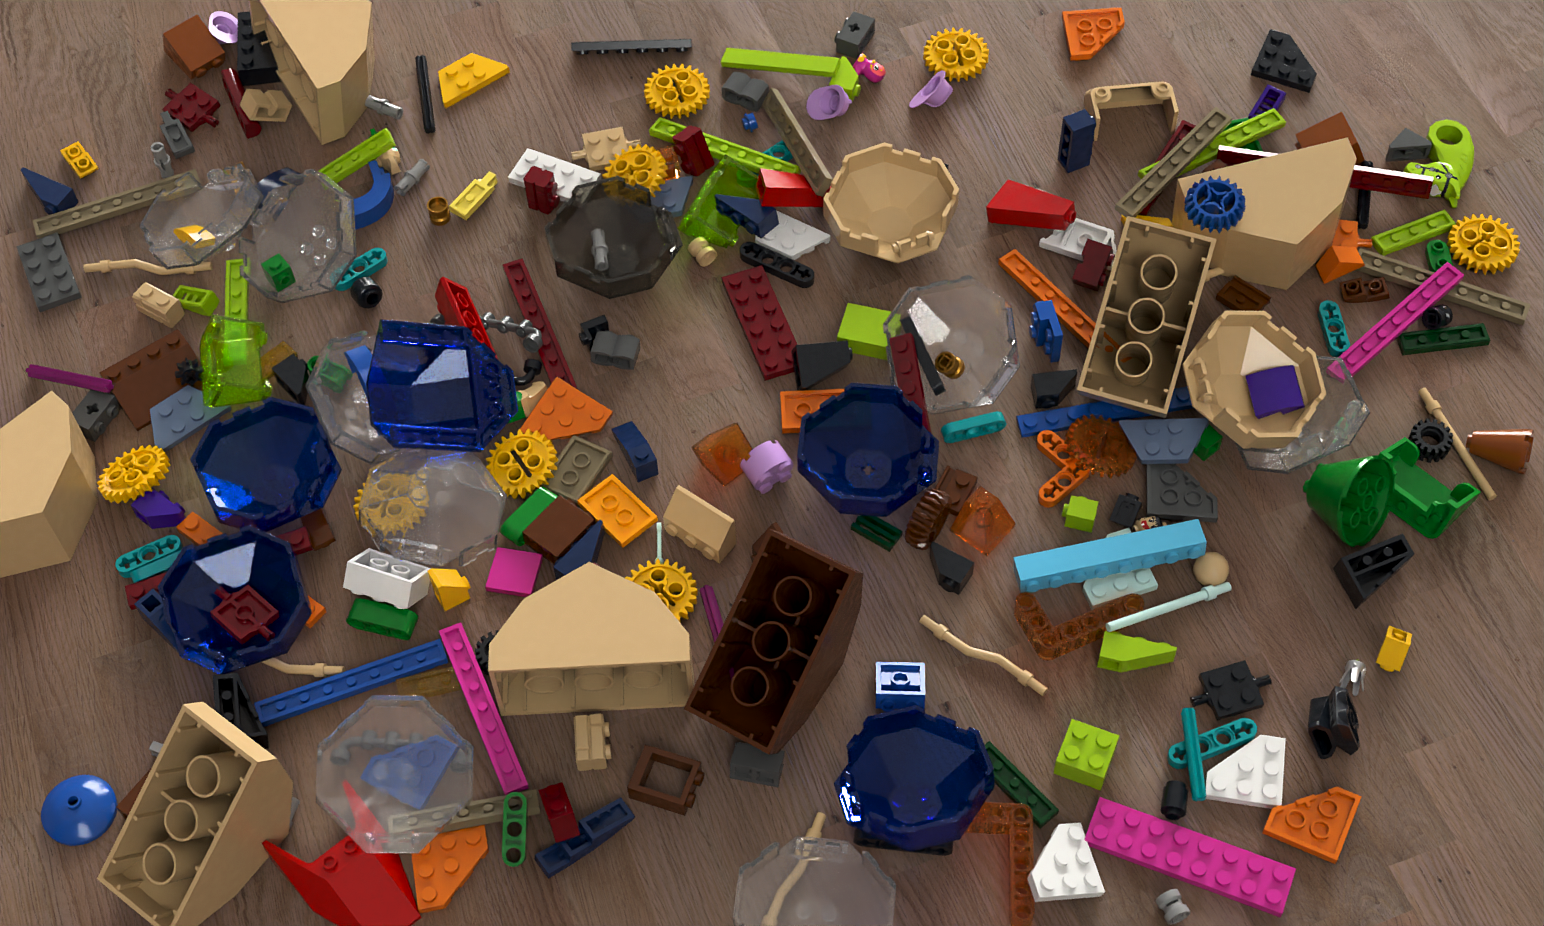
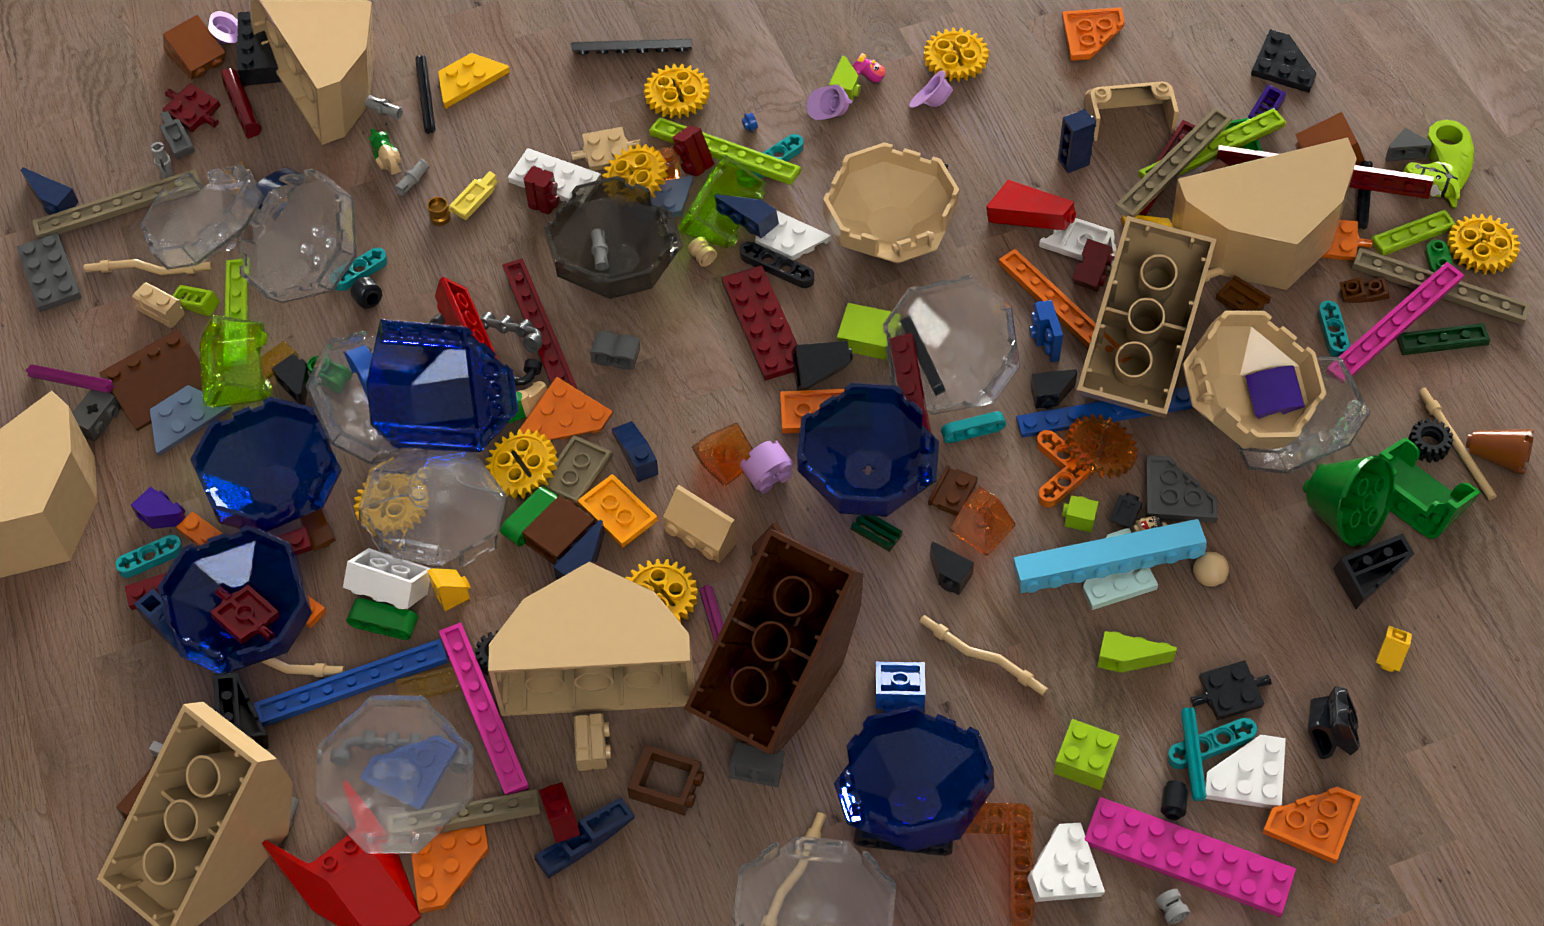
blue dish [41,775,117,846] -> none
yellow slope [60,141,99,179] -> none
yellow gear [97,445,171,504] -> none
teal beam [129,545,198,583] -> none
yellow slope [173,225,215,248] -> none
black gear [175,357,204,386] -> none
tan brick [240,89,292,122] -> none
green brick [261,253,296,293] -> none
lime tile [317,128,396,189] -> none
blue arch [346,160,394,230] -> none
dark pink tile [485,547,543,597] -> none
green beam [502,792,528,867] -> none
black bracket [579,315,609,352] -> none
light aqua hinge [655,522,664,564] -> none
lime tile [721,48,841,77] -> none
dark grey brick [722,72,769,112] -> none
red slope [756,168,833,207] -> none
dark tan plate [762,88,833,197] -> none
dark grey brick [834,11,875,59] -> none
reddish brown gear [905,488,952,550] -> none
pearl gold wheel [935,351,965,379] -> none
dark green tile [971,741,1059,829] -> none
clear orange beam [1014,592,1145,661] -> none
light aqua bar [1105,582,1232,632] -> none
sand blue wing [1119,418,1209,464] -> none
blue gear [1184,175,1246,233] -> none
green brick [1193,425,1223,461] -> none
orange slope [1315,246,1365,284] -> none
flat silver piece [1339,659,1366,697] -> none
black wheel [1422,304,1453,330] -> none

